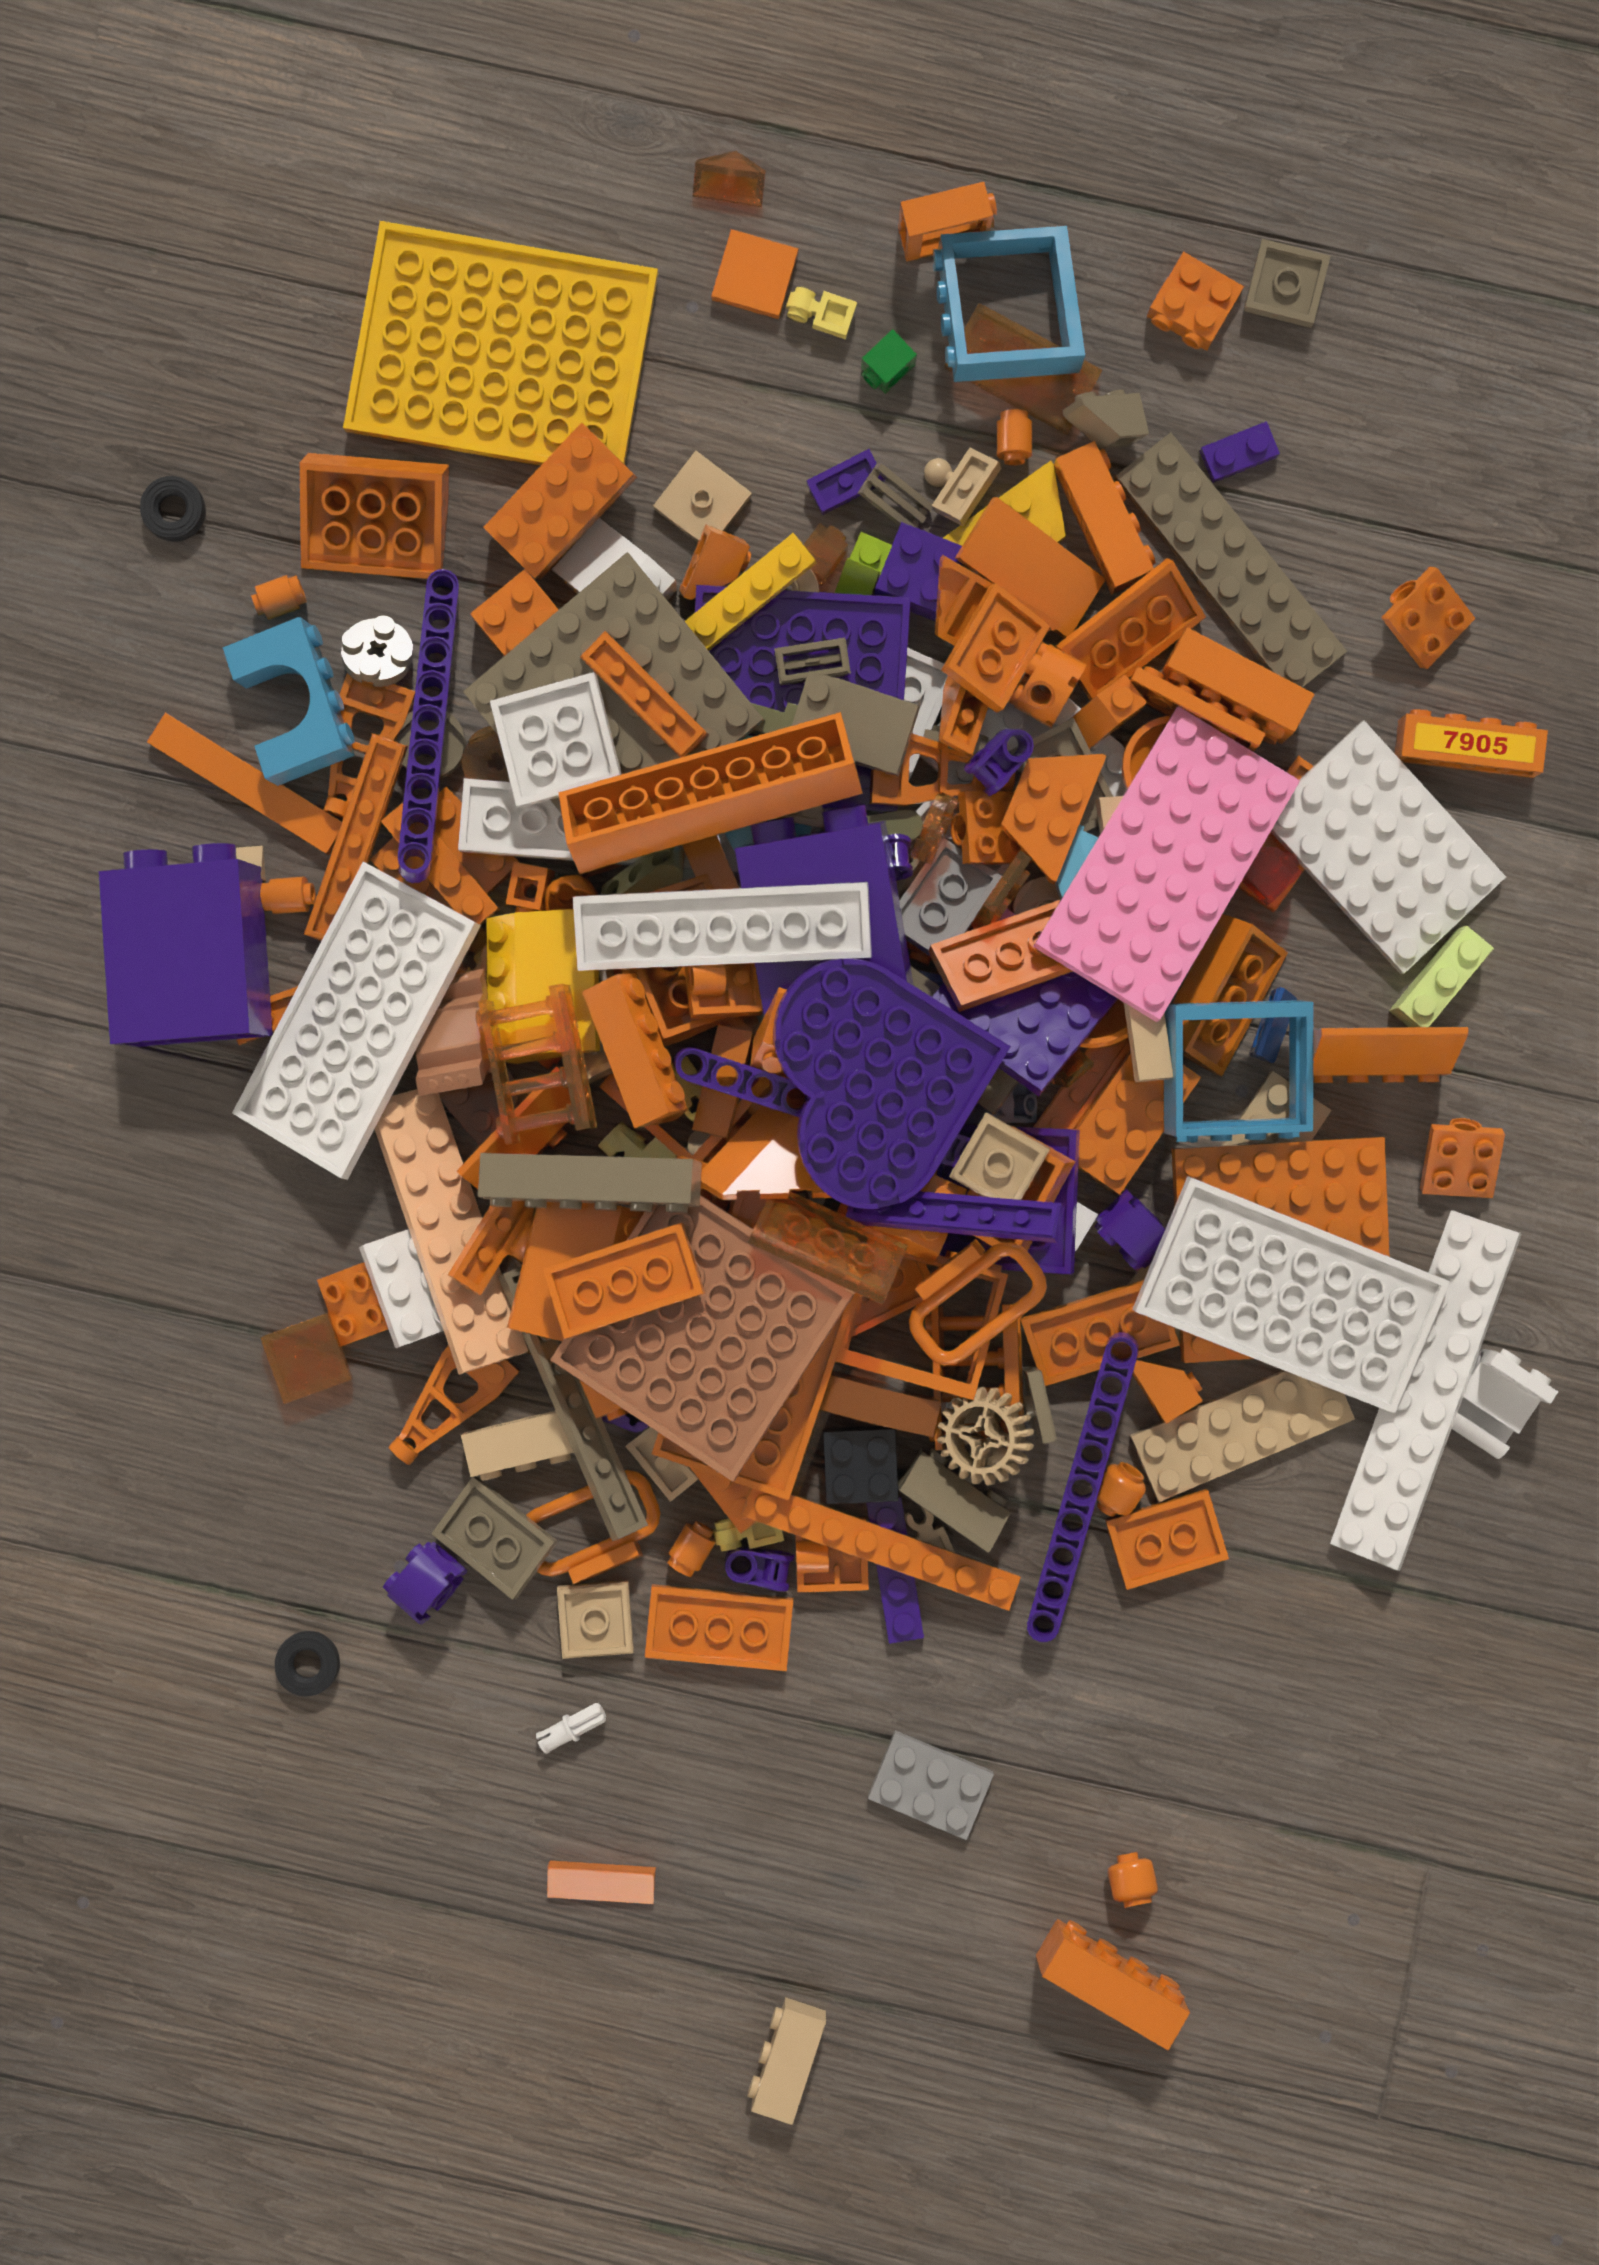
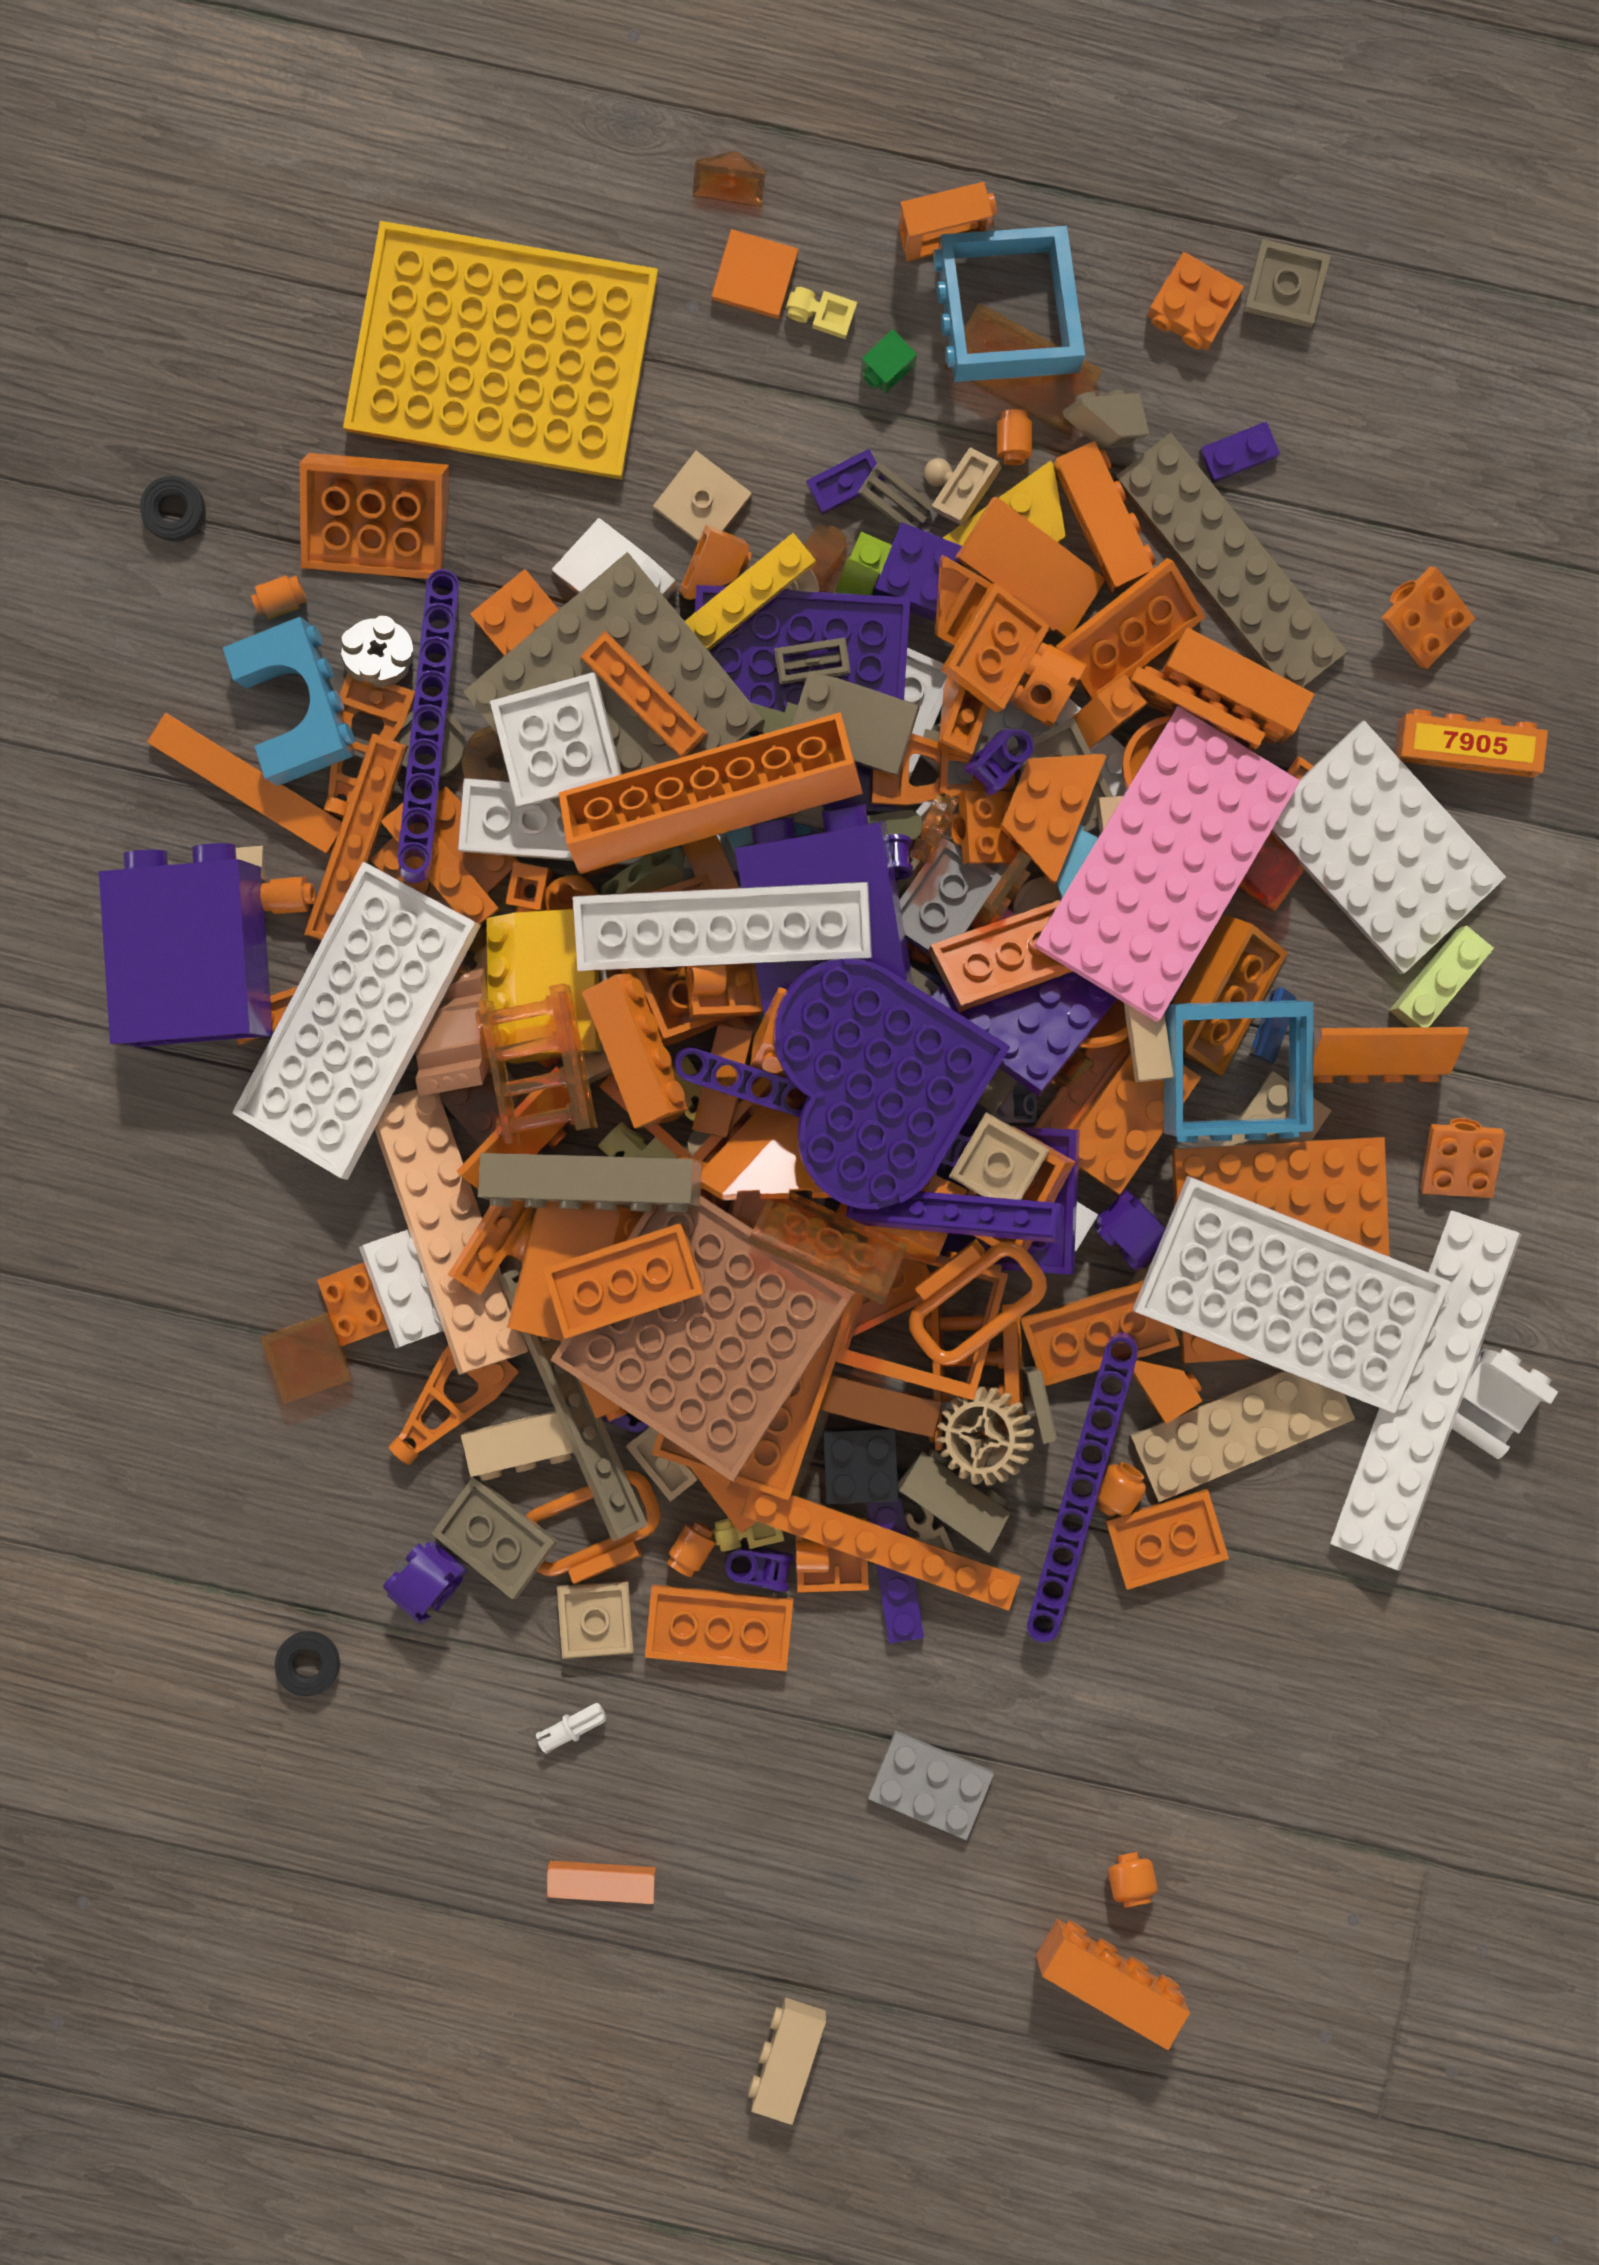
orange brick [483,422,637,580] -> none

